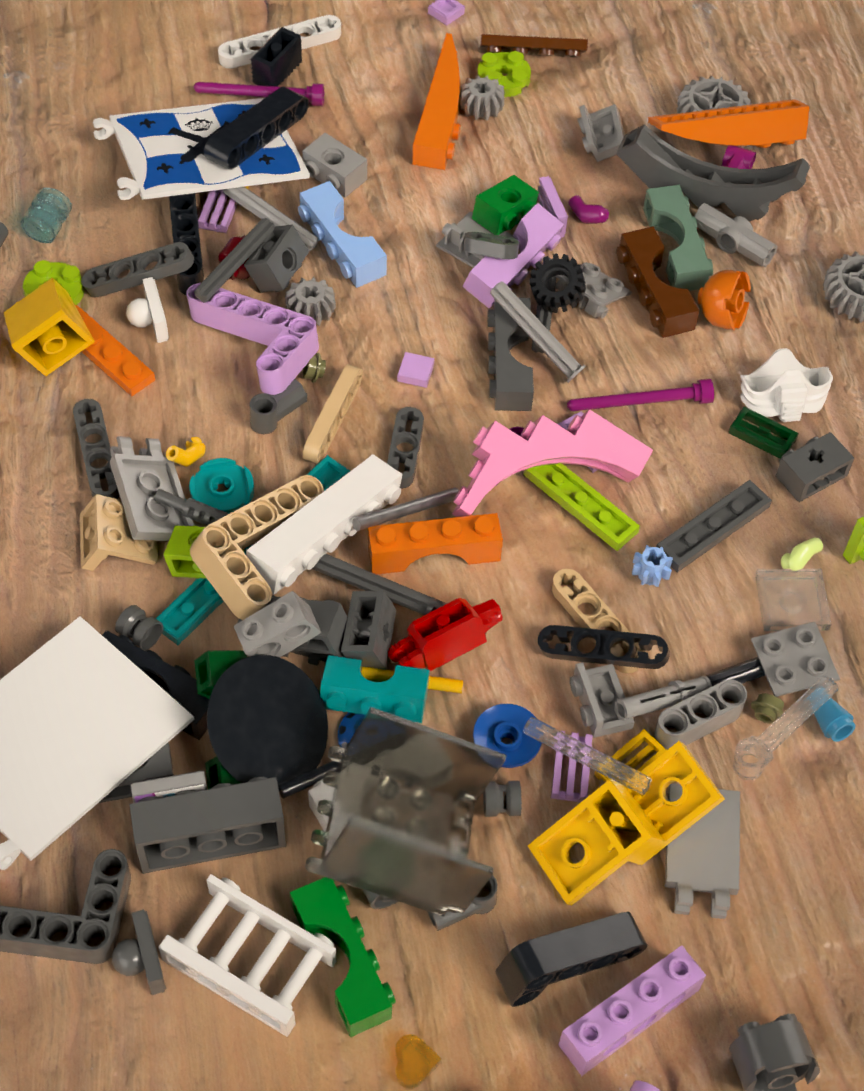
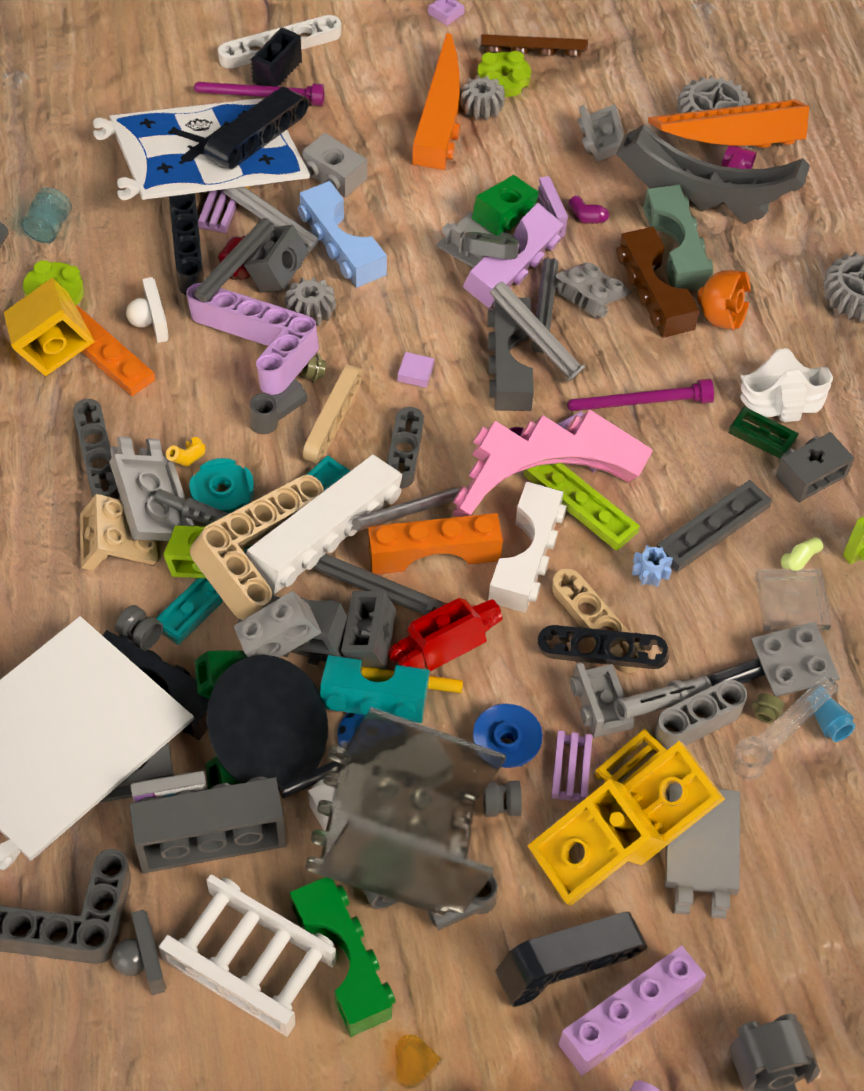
dark grey beam [81,242,194,297] -> none
clear axle [523,717,652,795] -> none
black tyre [529,254,586,313] -> none
light grey piece [694,203,778,267] -> none
none -> white arch [488,482,567,613]

